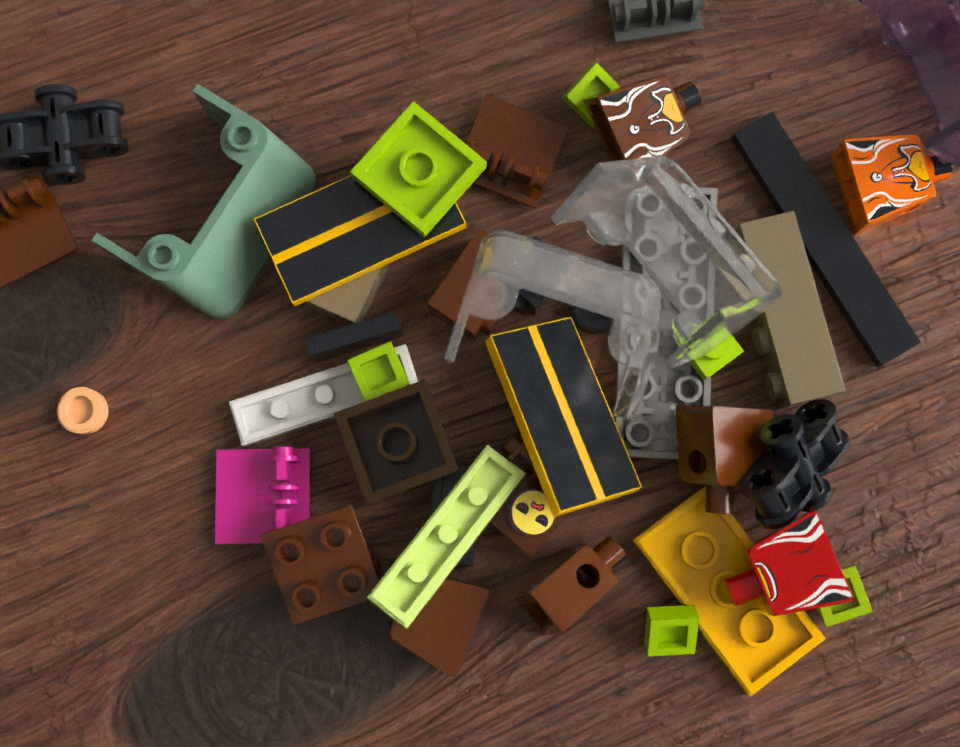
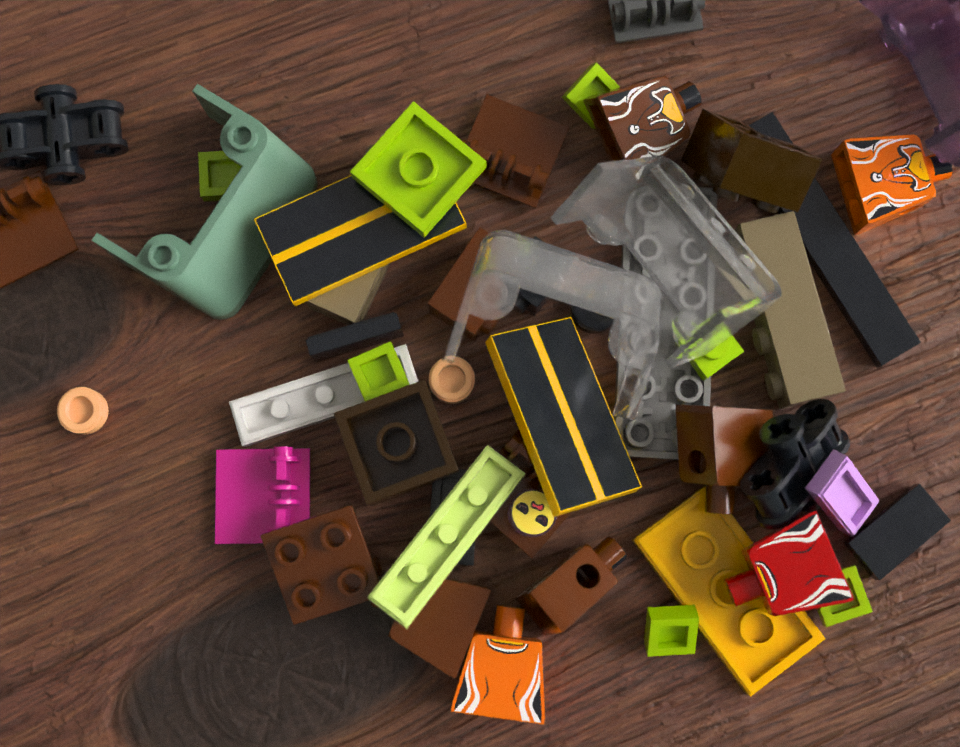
none -> lime plate [198,151,241,202]
none -> light nougat tile [429,356,475,404]
none -> orange torso [451,605,545,725]
none -> dark brown brick [681,109,823,213]
none -> lavender tile [805,449,879,537]
none -> black tile [844,484,951,581]

